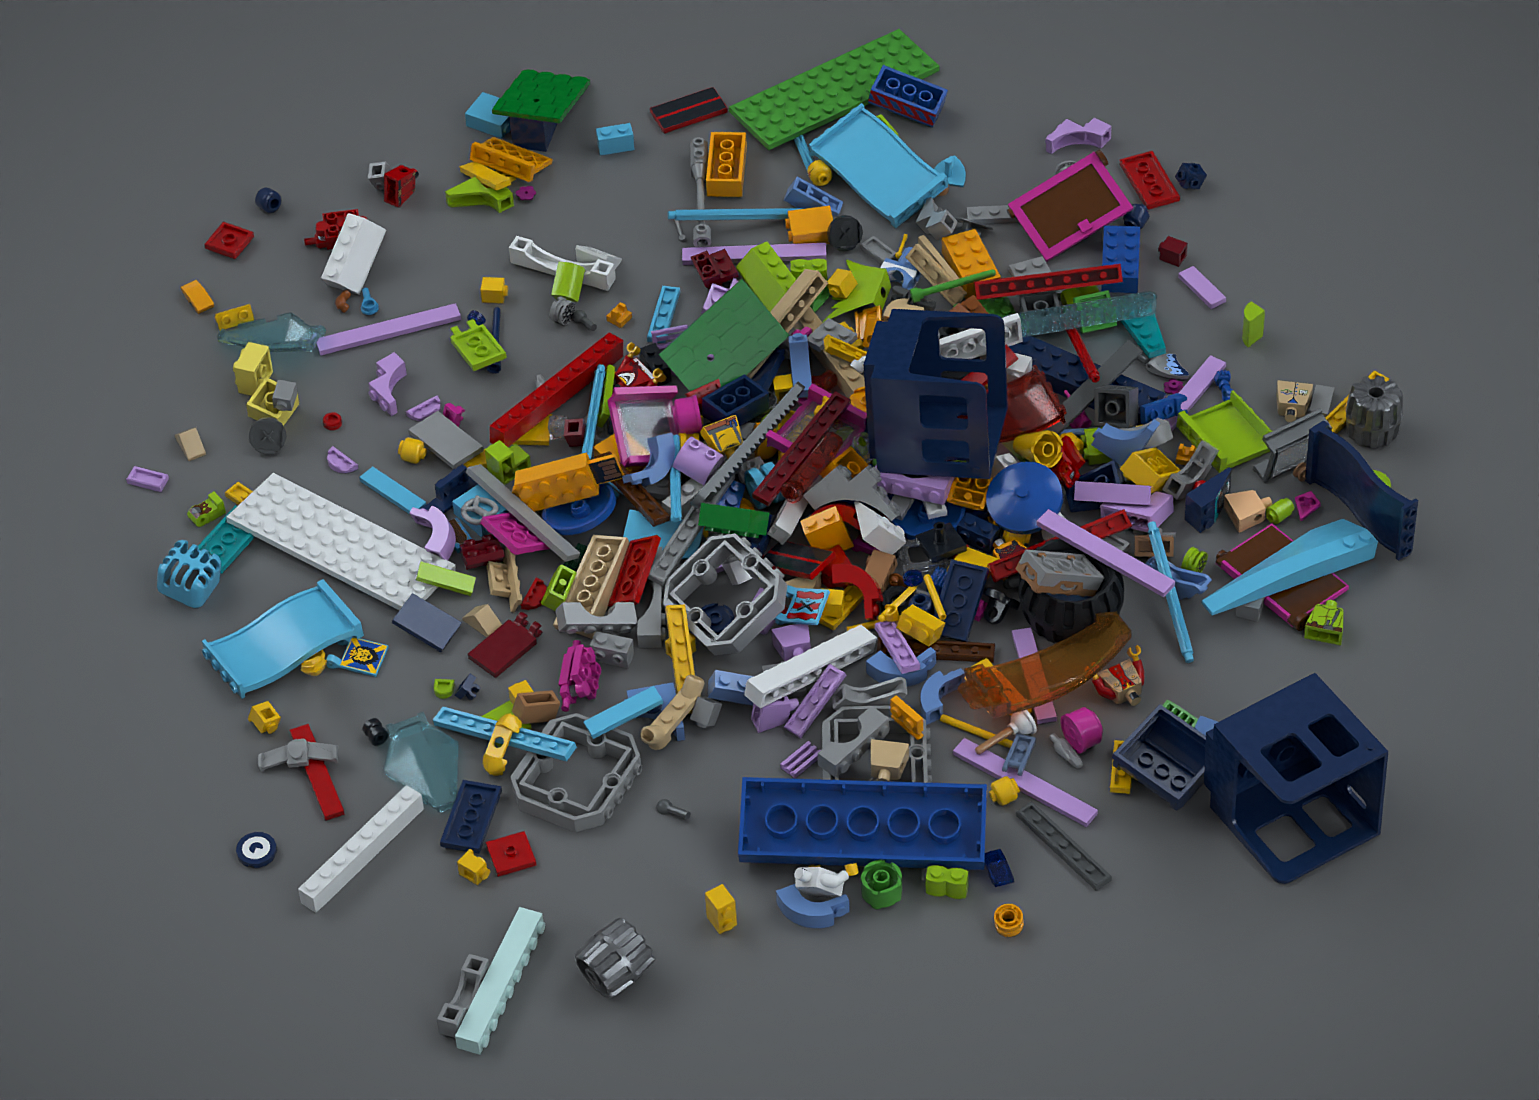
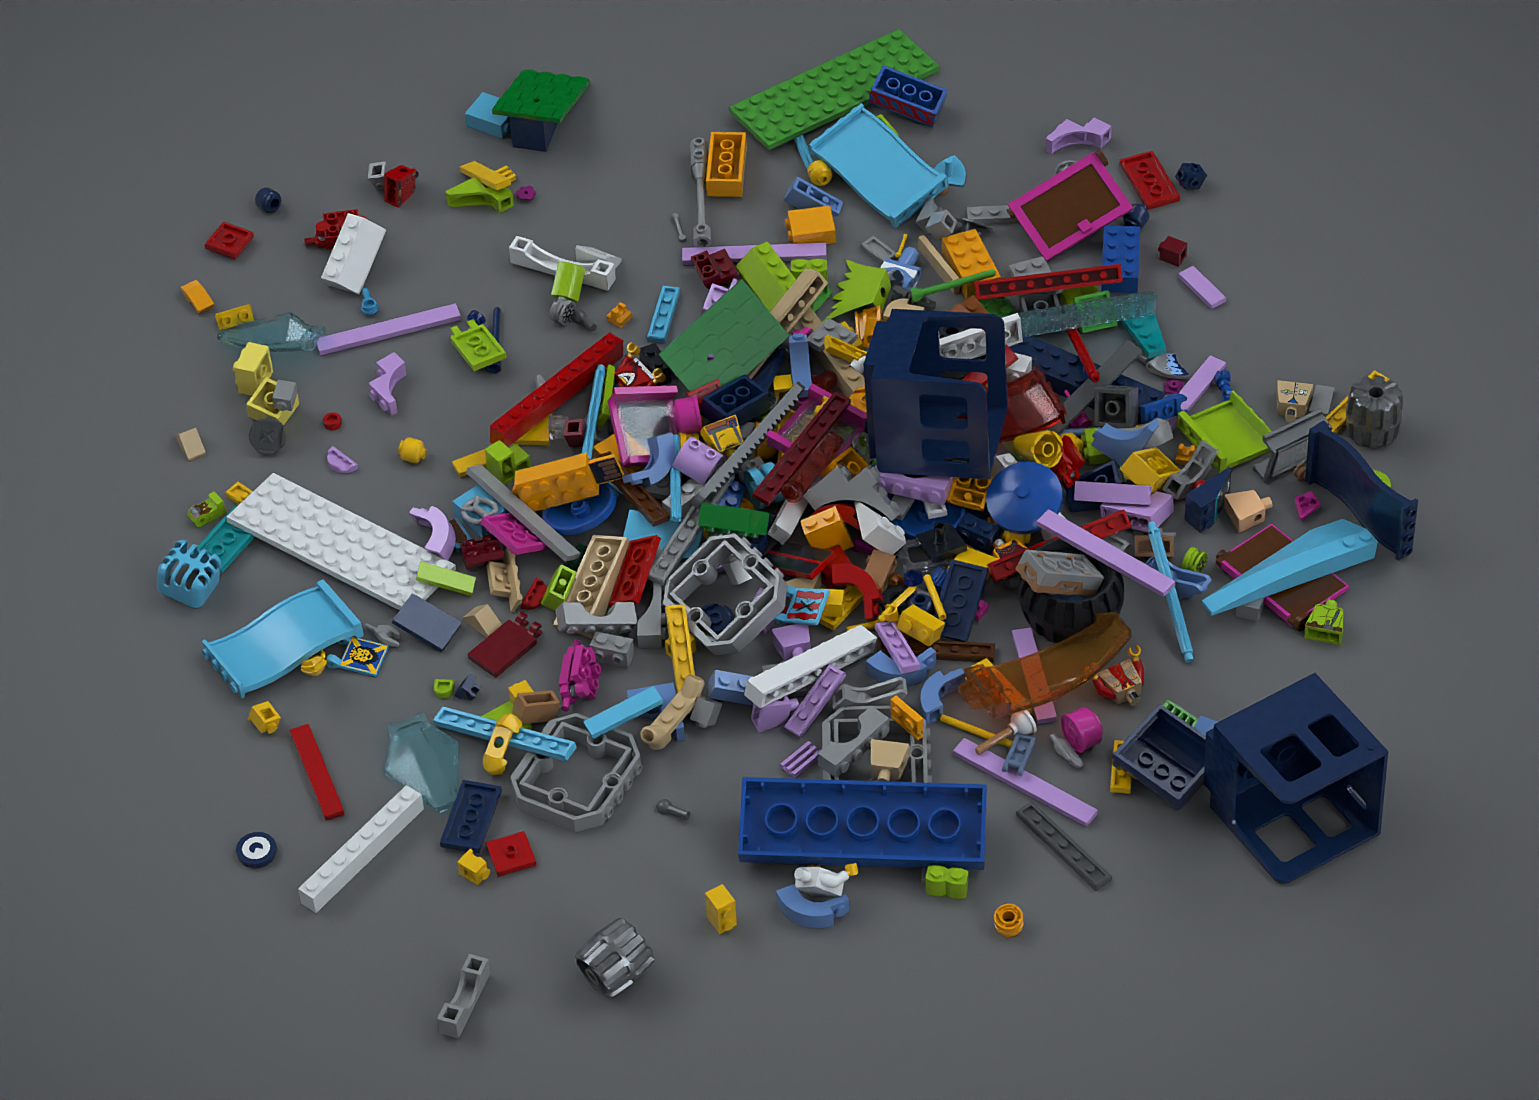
lavender tile [126,466,169,492] -> none
light grey plate [258,738,338,772] -> none
dark orange arm [335,290,351,313] -> none
medium azure tile [359,466,427,514] -> none
black wheel [362,718,389,746] -> none
lavender tile [406,395,440,421] -> none
light grey tile [408,411,484,469] -> none
dark blue bracket [423,464,478,514] -> none
dark pink tile [443,403,465,427] -> none
light aqua brick [455,907,545,1055] -> none
light orange fence [470,137,553,182] -> none
yellow brick [480,277,508,303] -> none
medium azure brick [596,123,635,156] -> none
black tile [650,87,728,134] -> none
lavender tile [651,325,688,349] -> none
medium azure piece [668,208,802,221] -> none
black tile [827,215,863,251] -> none
yellow brick [827,268,858,299] -> none
bright green brick [861,860,902,909] -> none
tan tile [905,244,967,306] -> none
black tile [982,587,1020,624] -> none
clear blue slope [985,849,1014,887] -> none
yellow head [988,776,1020,806] -> none
lime brick [1242,301,1265,347] -> none
lime brick [1266,498,1295,524] -> none
none -> light grey hand [365,623,400,647]

